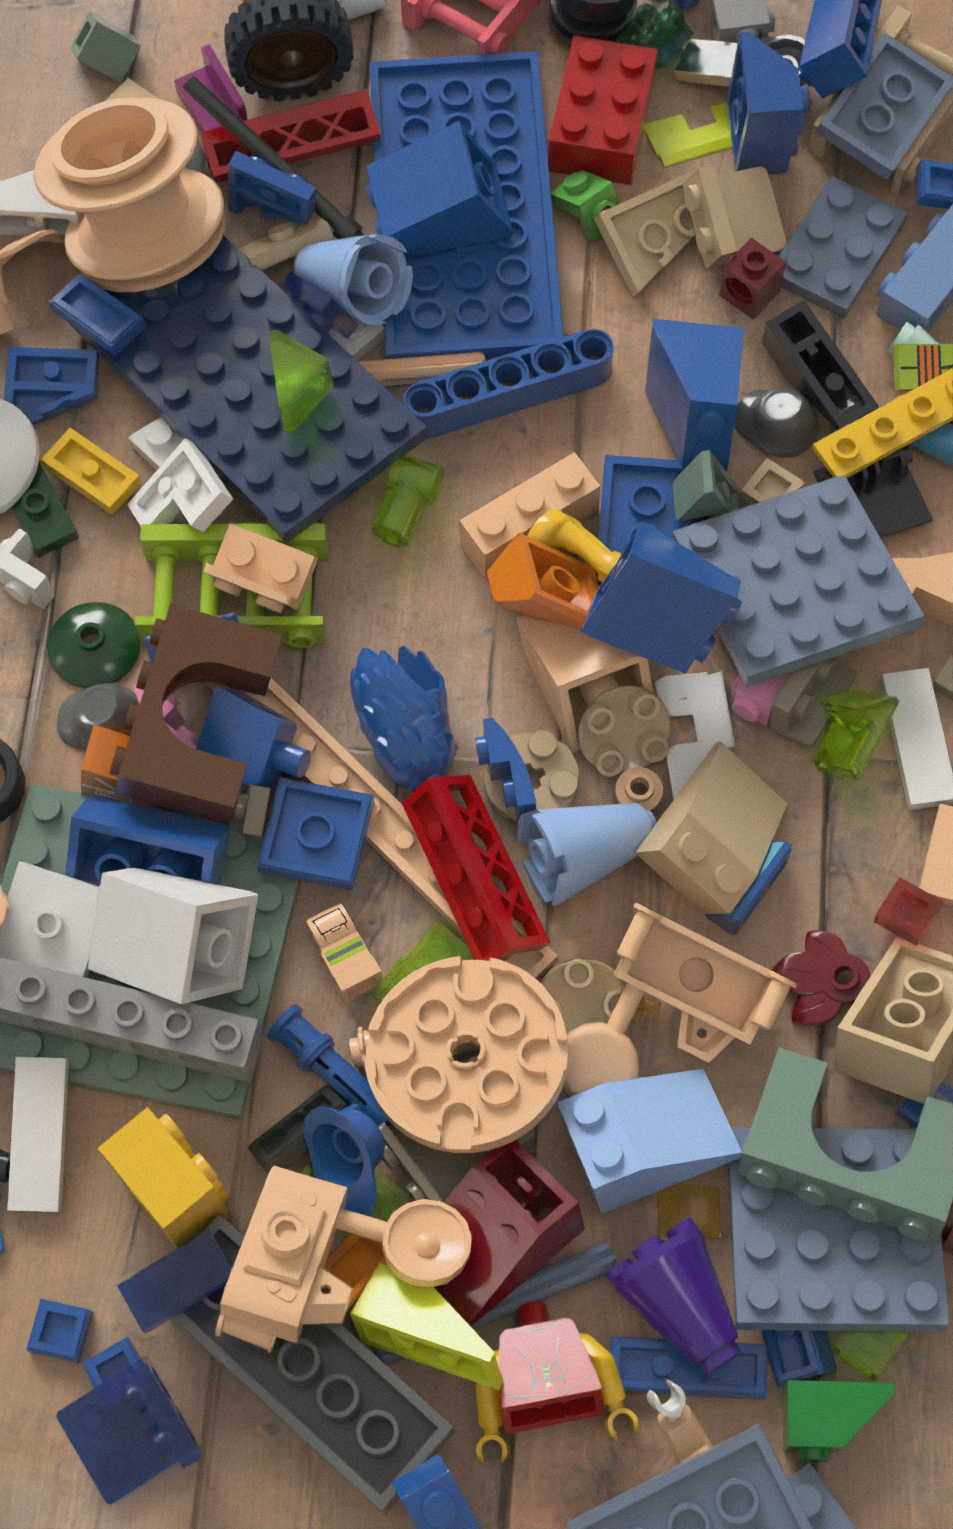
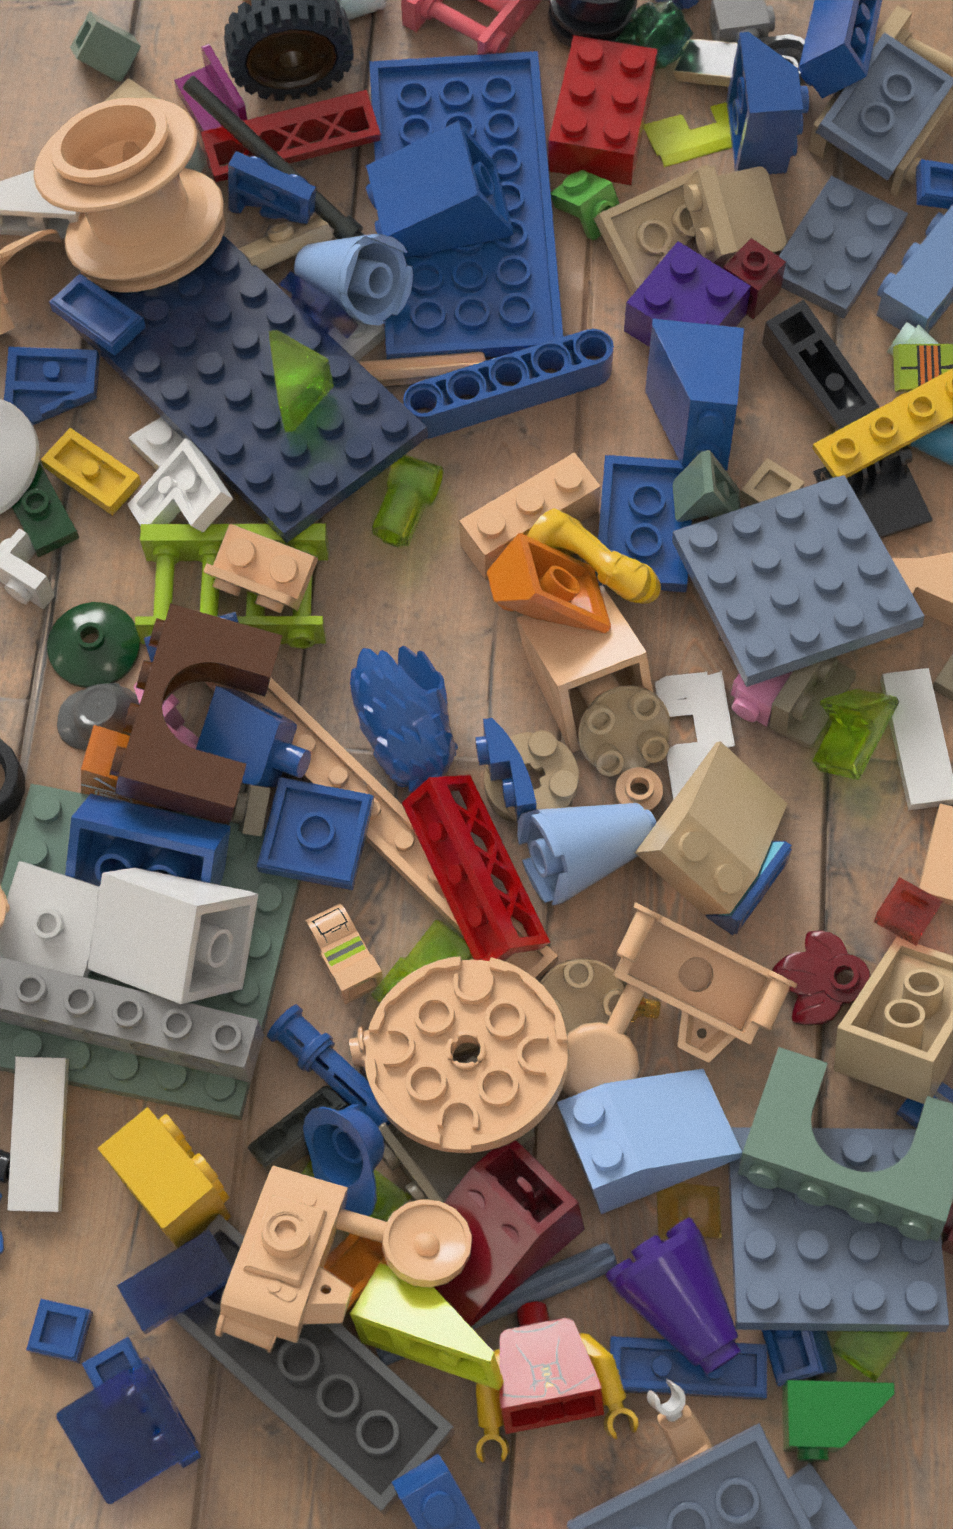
blue slope [581,521,742,674] -> none
dark grey hat [734,387,819,458] -> none
none -> dark purple brick [624,241,751,347]

